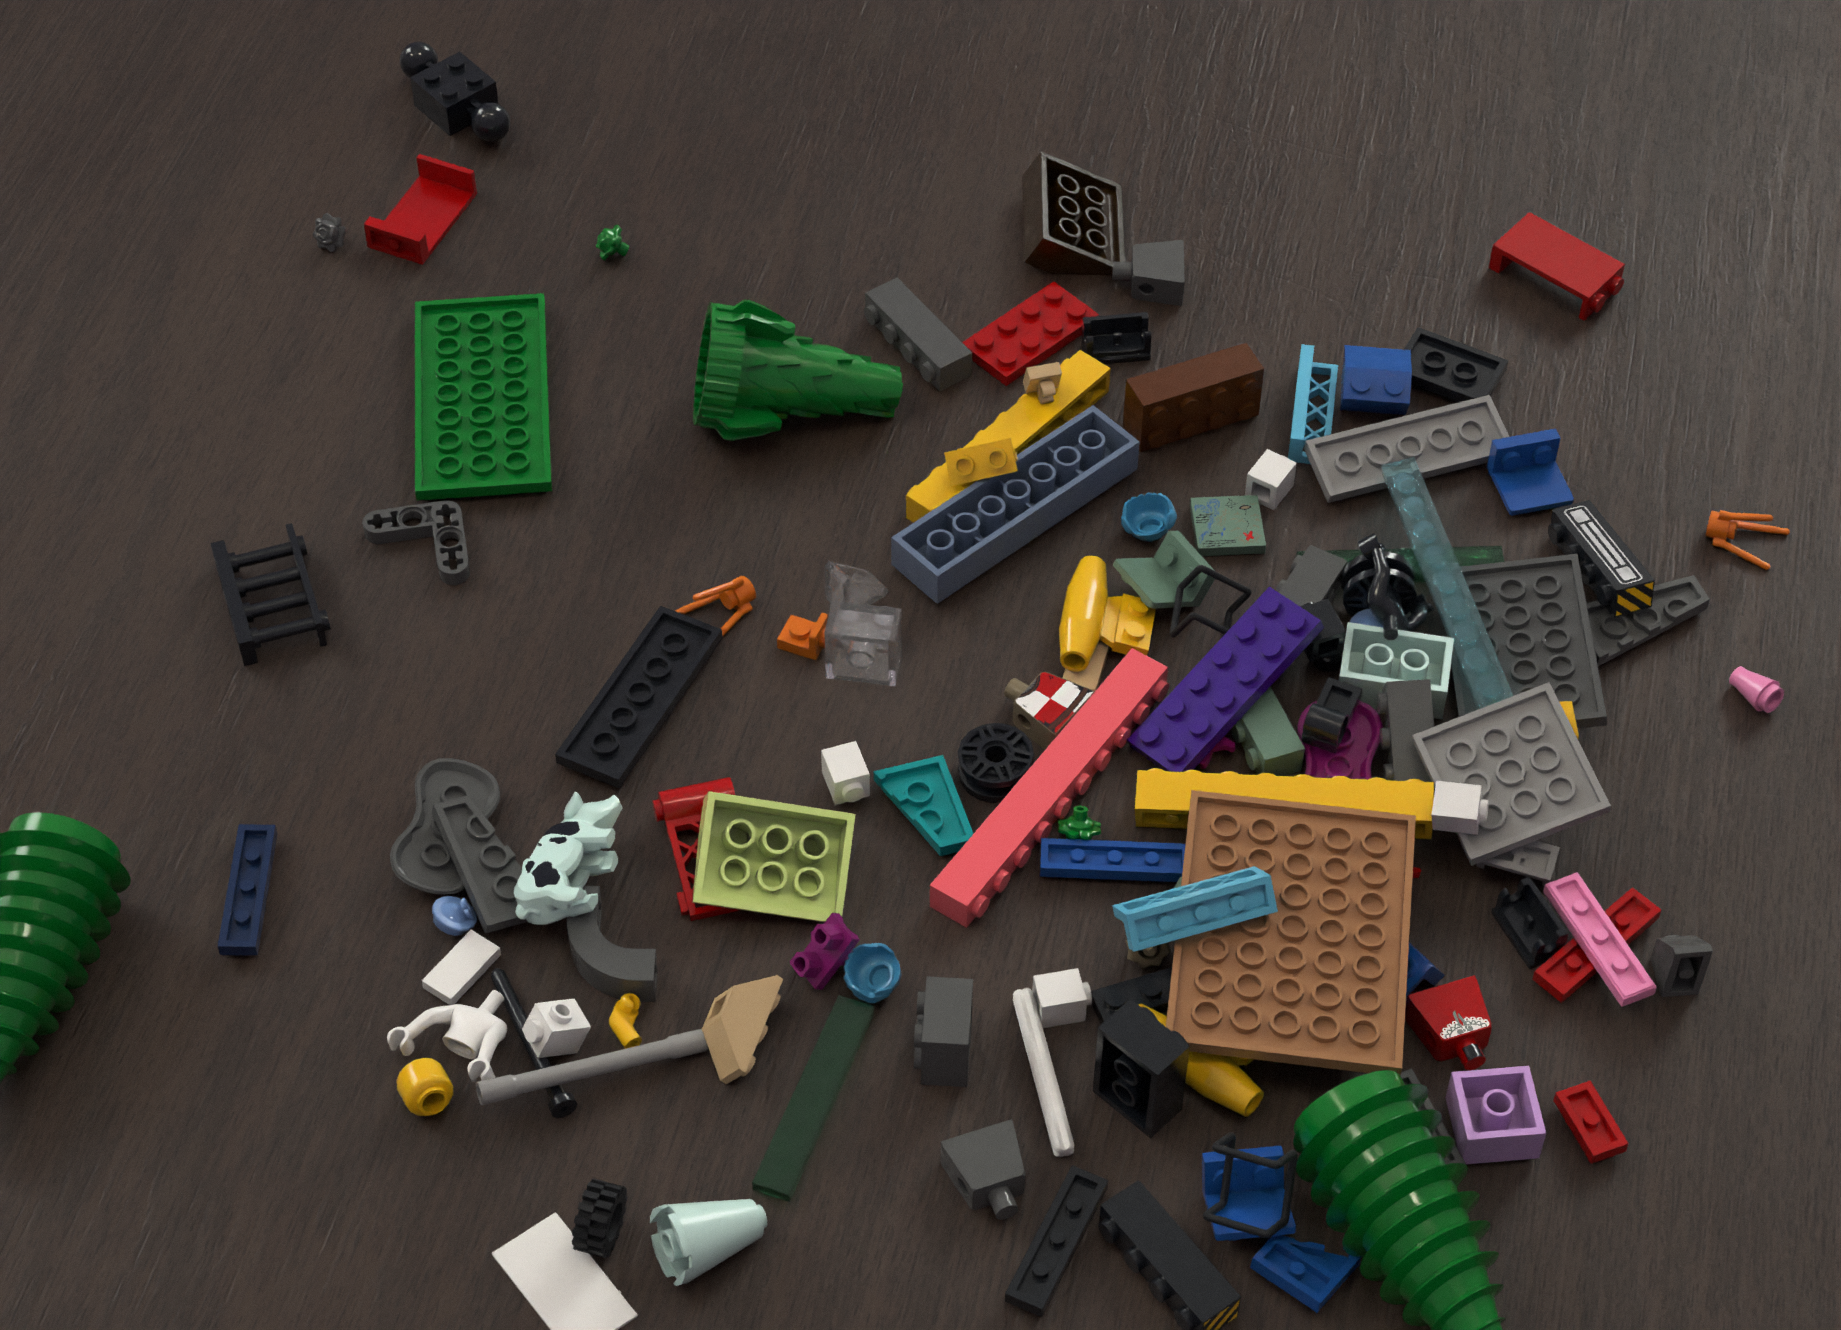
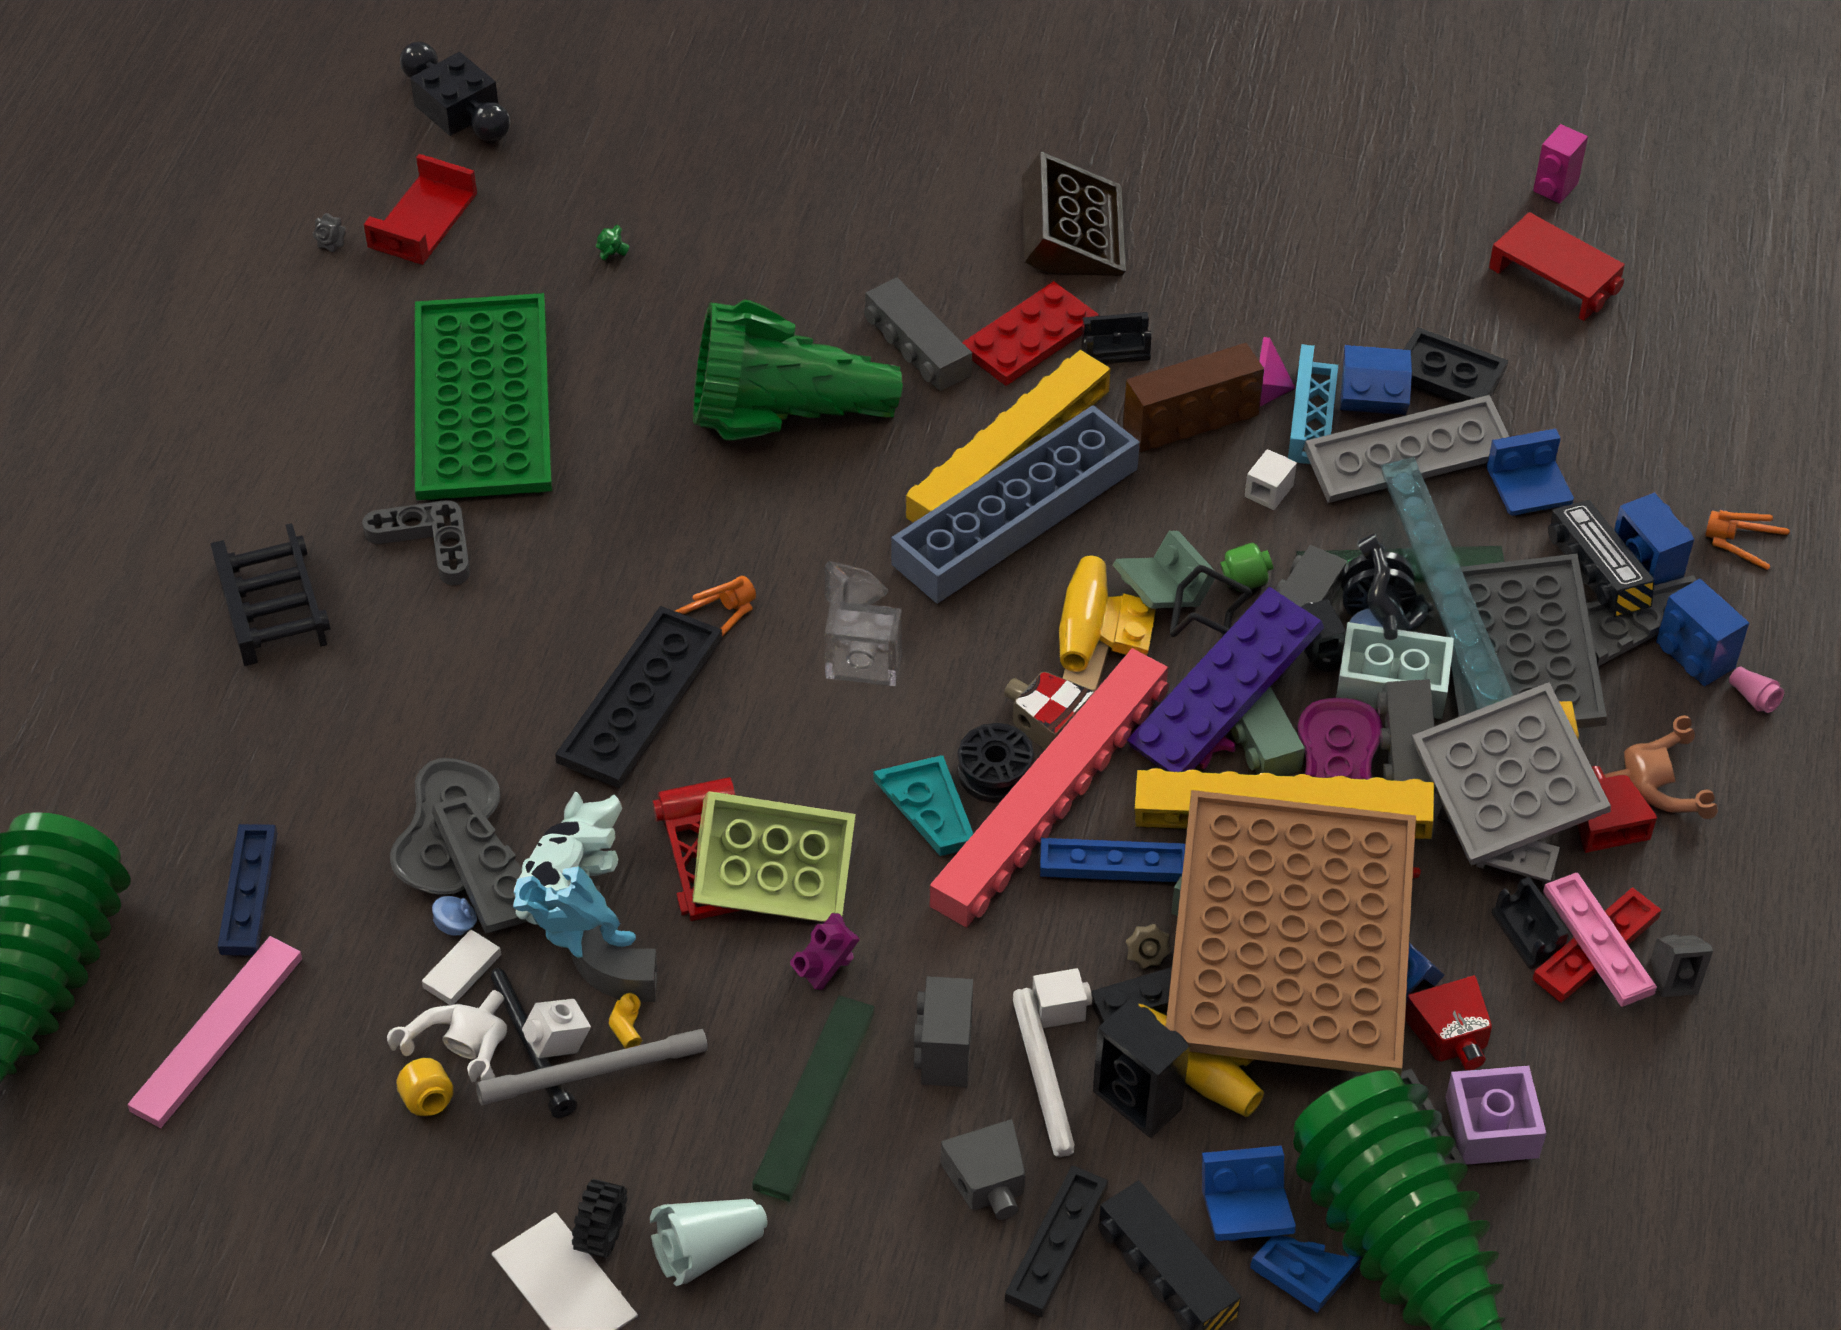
tan slope [702,975,783,1084] -> none
orange bracket [777,612,833,660] -> none
white brick [821,741,870,805] -> none
dark azure hair [844,943,902,1003] -> none
yellow hinge [944,438,1018,486] -> none
tan tile [1023,362,1062,404] -> none
green plant [1058,805,1101,840] -> none
dark grey torso [1112,240,1185,306] -> none
medium azure fence [1112,866,1278,952] -> none
dark azure hair [1121,492,1177,542] -> none
sand green tile [1190,495,1266,556] -> none
black piece [1203,1132,1298,1238] -> none
black plate [1302,677,1362,754] -> none
white brick [1431,781,1489,835] -> none
red plate [1553,1081,1629,1164] -> none
none -> bright pink tile [127,936,302,1128]
none -> medium azure animal [513,866,636,958]
none -> bright green head [1220,543,1274,593]
none -> dark pink slope [1259,337,1295,406]
none -> dark pink brick [1533,124,1588,203]
none -> red torso [1577,766,1657,853]
none -> nougat piece [1604,715,1718,819]
none -> blue brick [1614,492,1694,585]
none -> blue brick [1656,578,1749,687]

